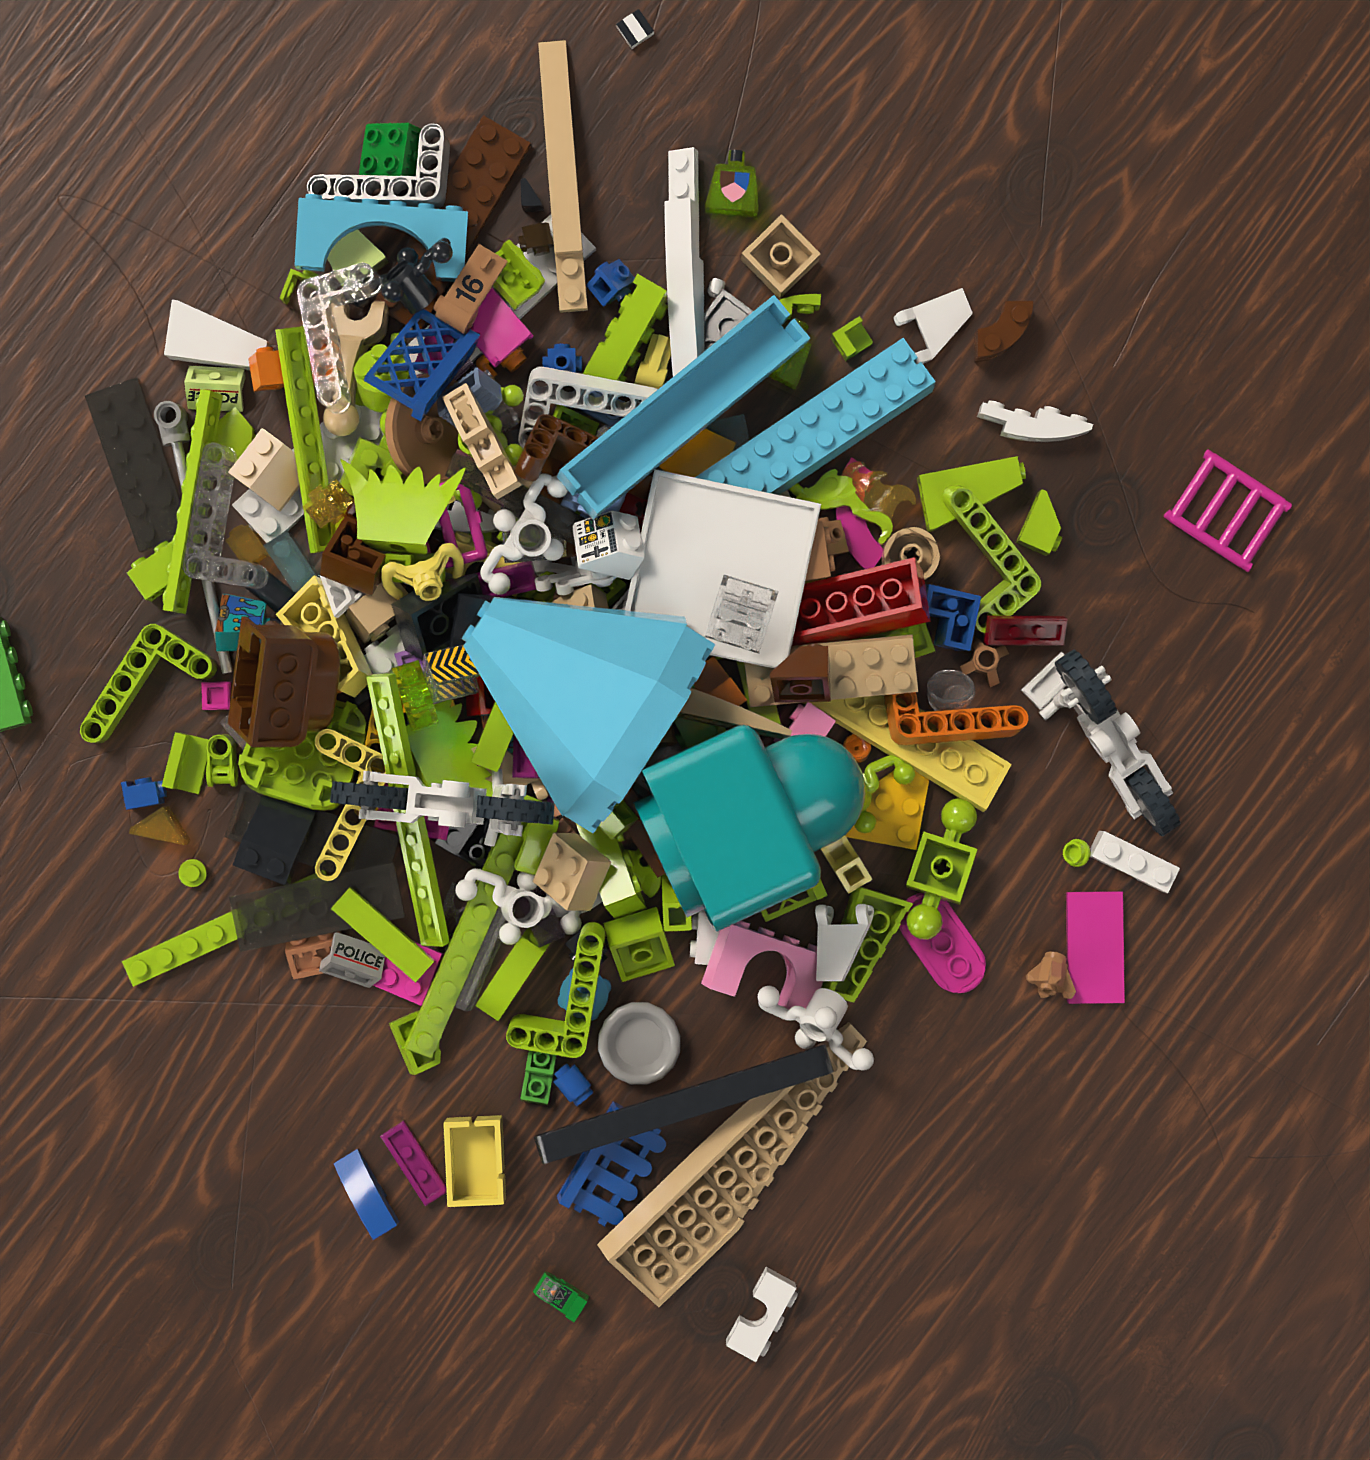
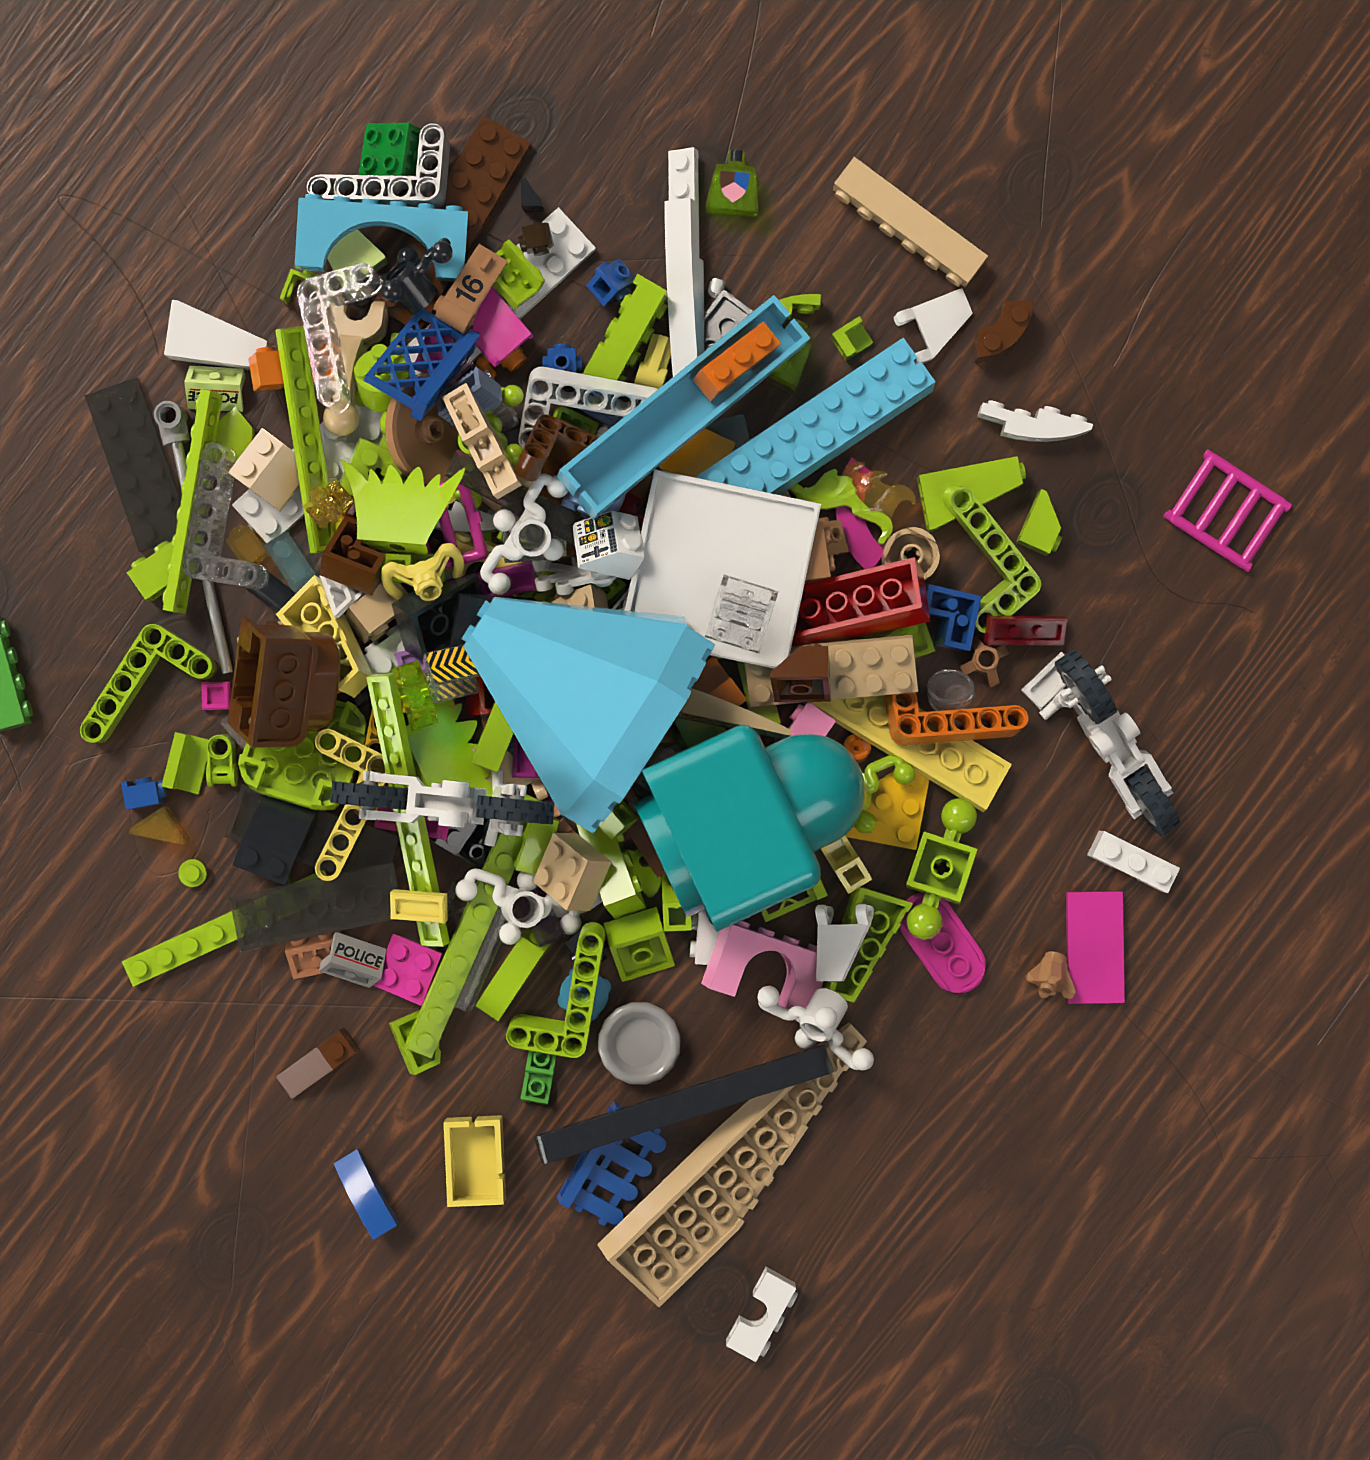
torso [215,594,282,652] -> none
lime tile [331,886,435,983] -> none
magenta tile [380,1120,447,1206] -> none
leg [533,1271,589,1322] -> none
tan slope [538,40,588,313] -> none
blue brick [553,1064,593,1106] -> none
tile [616,9,654,49] -> none
tan brick [741,214,821,299] -> none
lime plate [1063,839,1090,867] -> none
none -> slope [276,1027,360,1099]
none -> light yellow tile [390,889,448,923]
none -> orange arch [693,321,781,402]
none -> tan brick [833,157,988,287]

